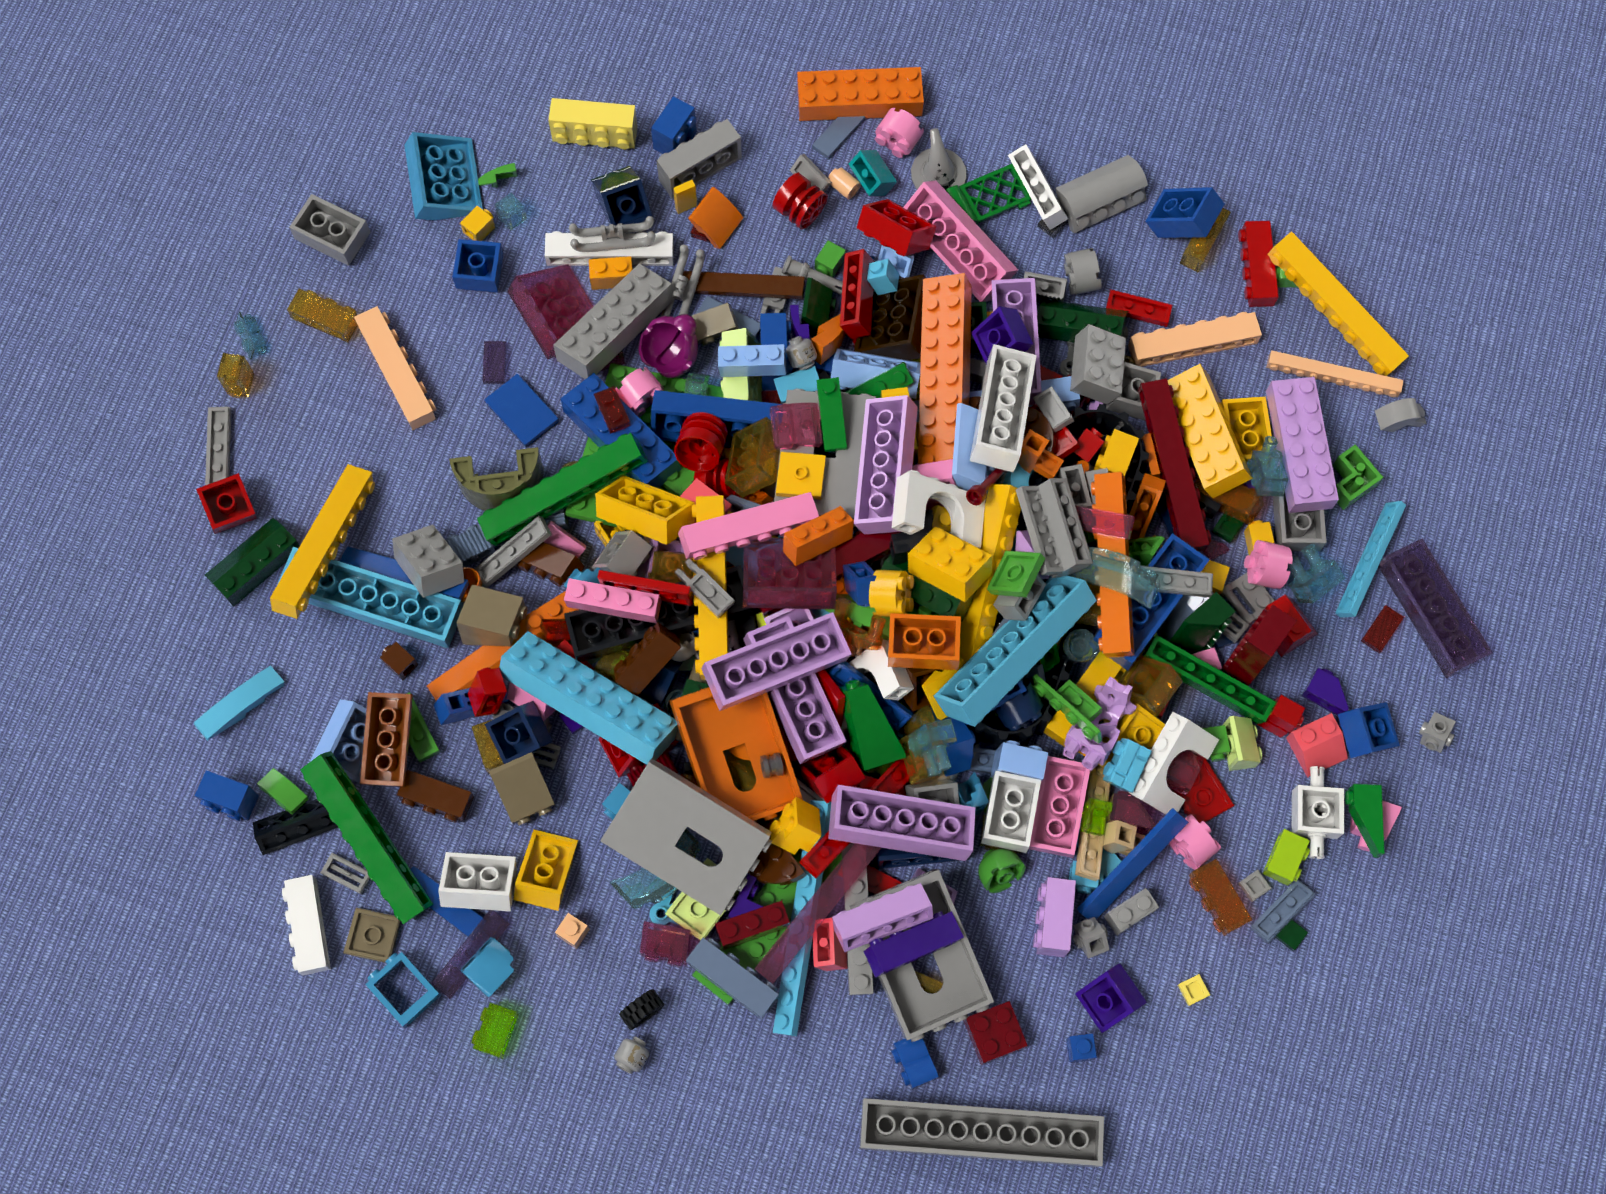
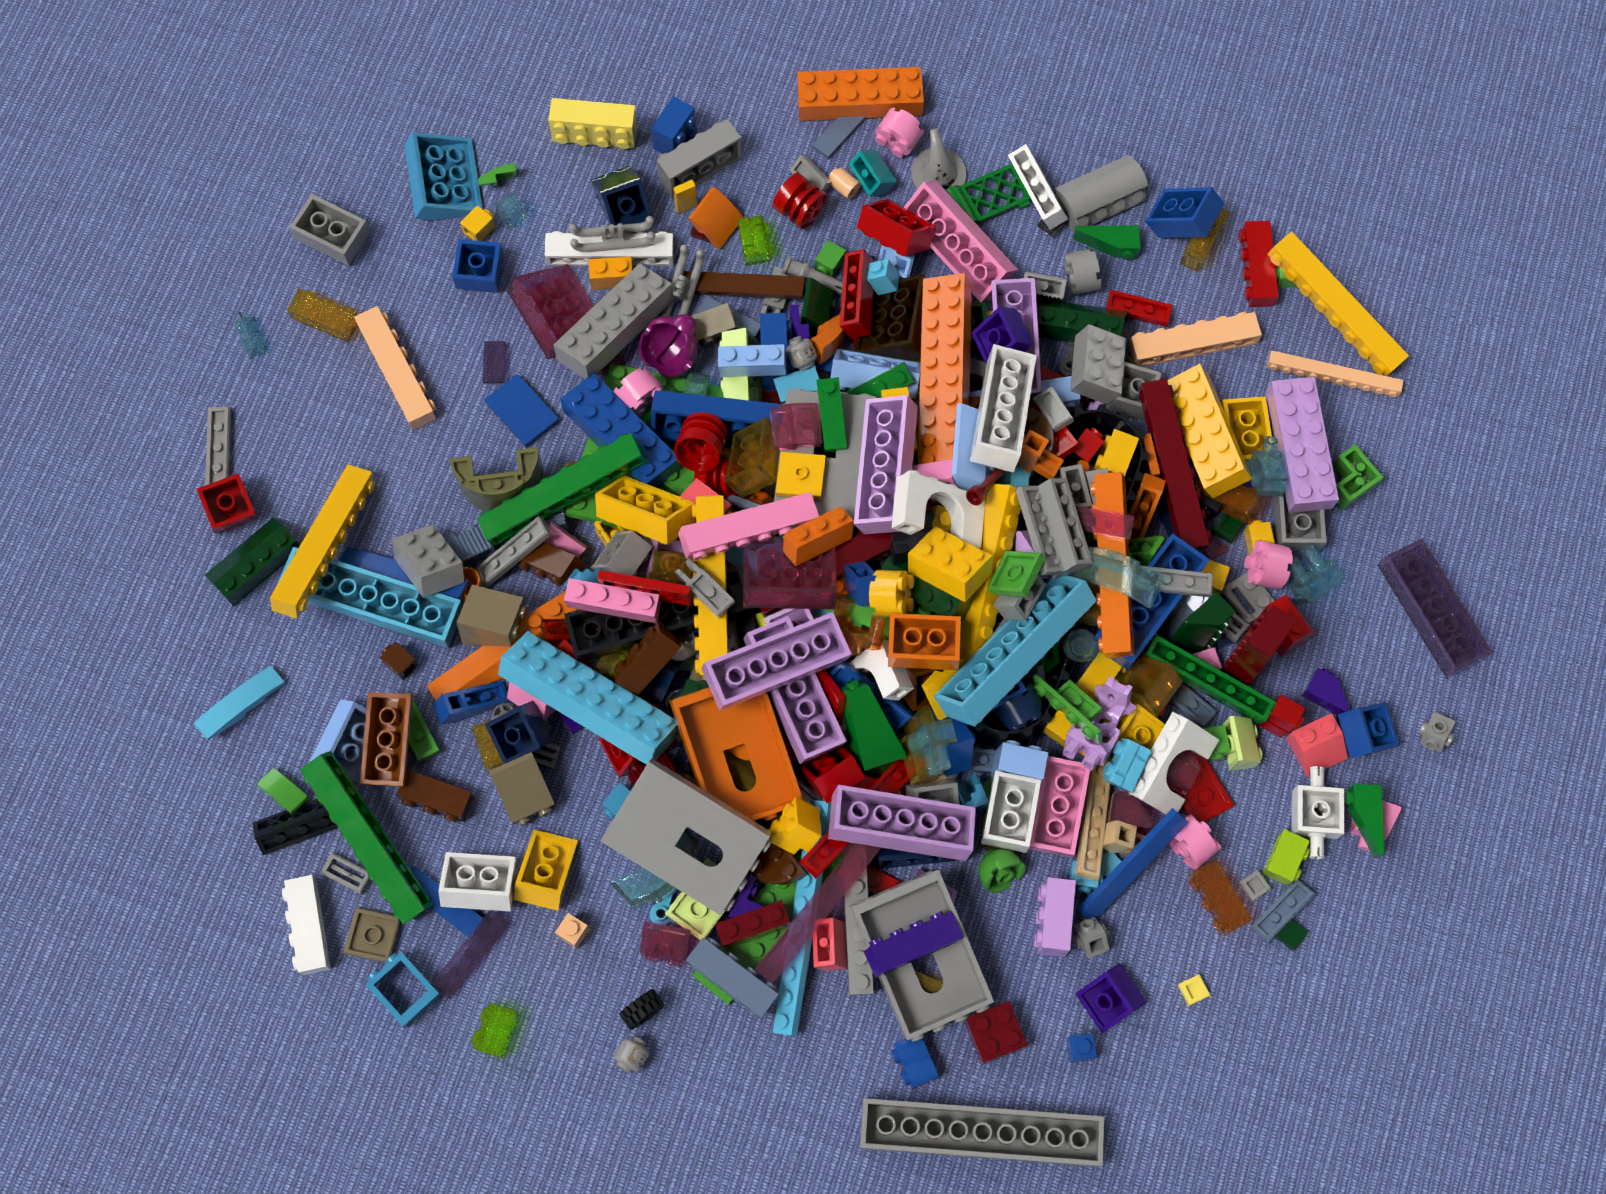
blue brick [195,770,259,822] -> none
clear yellow brick [217,353,254,398] -> none
dark azure piece [460,937,514,997] -> none
red brick [468,667,507,717] -> none
clear red plate [594,386,631,434] -> none
flat silver wheel [760,753,783,778] -> none
lavender brick [832,883,933,952] -> none
clear neon green panel [1080,798,1113,836] -> none
light grey brick [1104,888,1159,936] -> none
medium azure tile [1335,501,1406,618] -> none
clear red tile [1361,605,1404,653] -> none
light grey brick [1375,398,1427,432] -> none
none -> clear neon green brick [738,215,774,266]
none -> green slope [1073,225,1140,260]
none -> sand blue tile [1169,680,1217,729]

